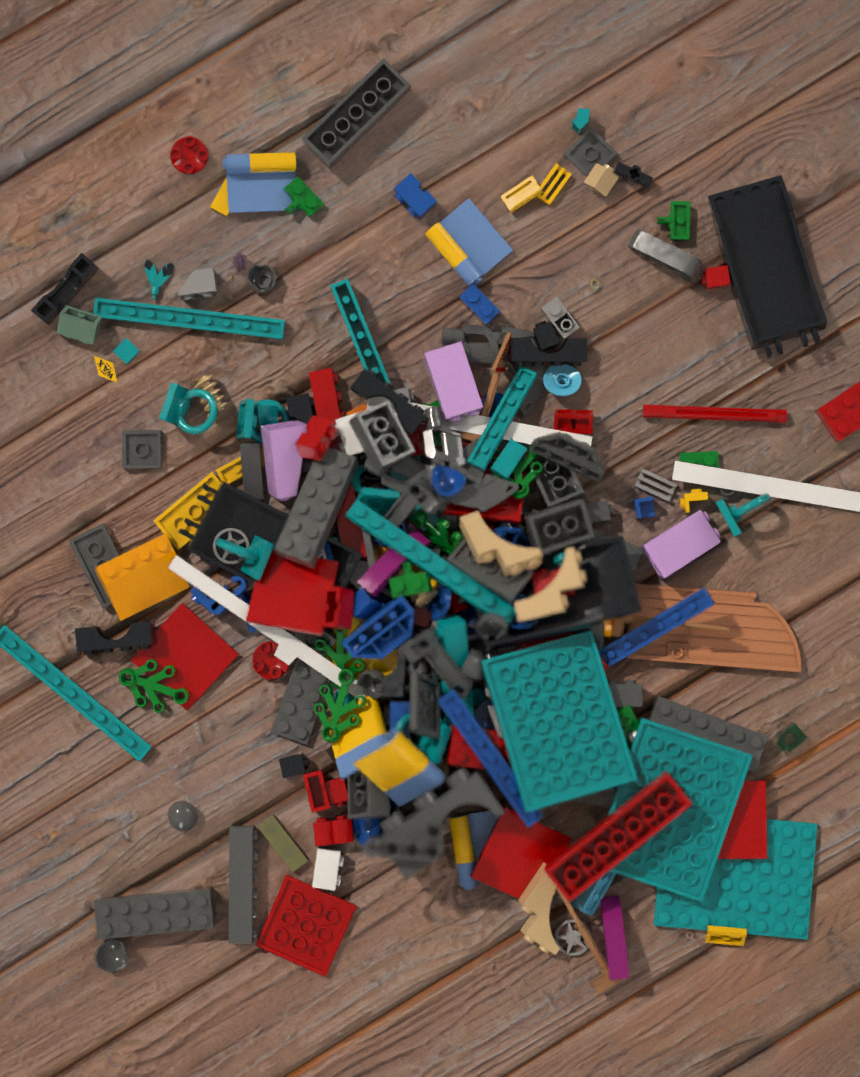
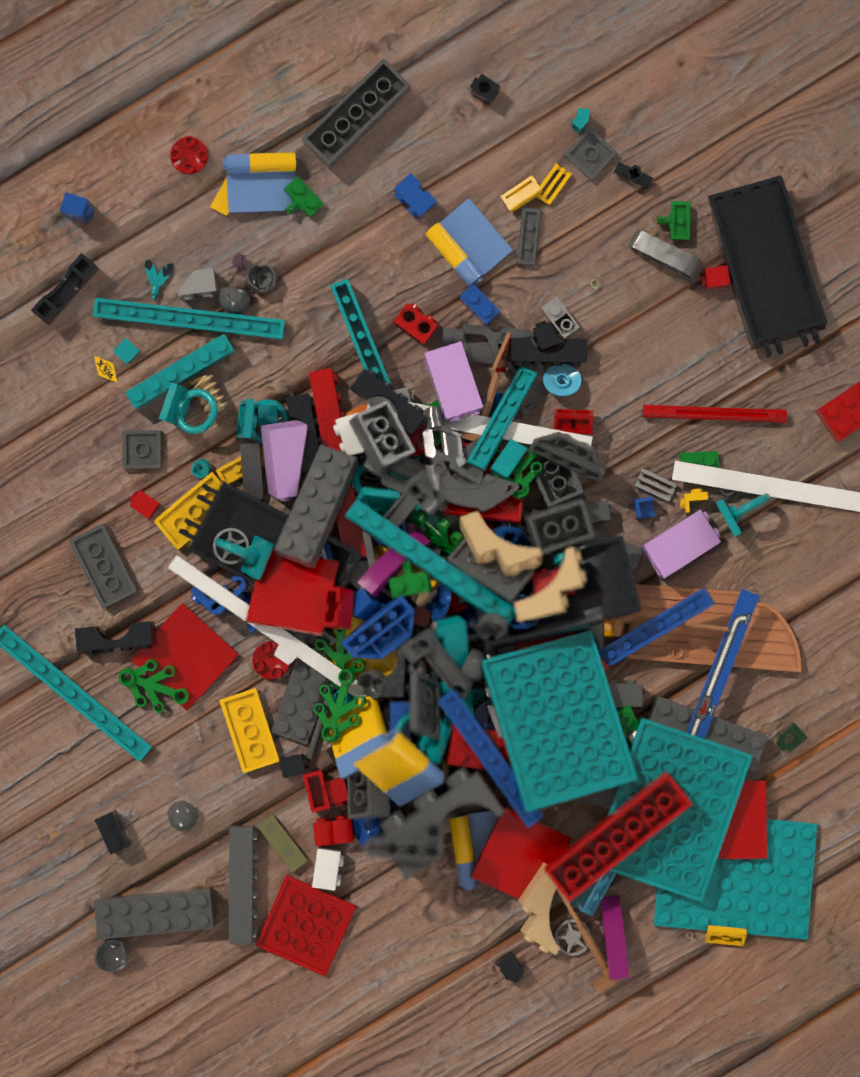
sand green brick [57,305,102,345] -> none
light orange slope [95,533,189,621] -> none
red brick [295,416,338,461] -> none
blue helmet [431,465,466,496] -> none
tan brick [584,163,619,197] -> none
none -> blue brick [60,192,95,224]
none -> black brick [95,810,131,855]
none -> teal brick [125,334,236,411]
none -> red brick [129,490,161,520]
none -> teal tile [191,459,211,479]
none -> dark grey helmet [218,287,252,315]
none -> yellow plate [219,688,279,773]
none -> dark grey bar [306,684,335,760]
none -> red brick [393,303,438,346]
none -> black brick [470,74,501,106]
none -> black window [495,951,525,983]
none -> dark grey tile [516,207,541,267]
none -> sticker [687,589,760,738]

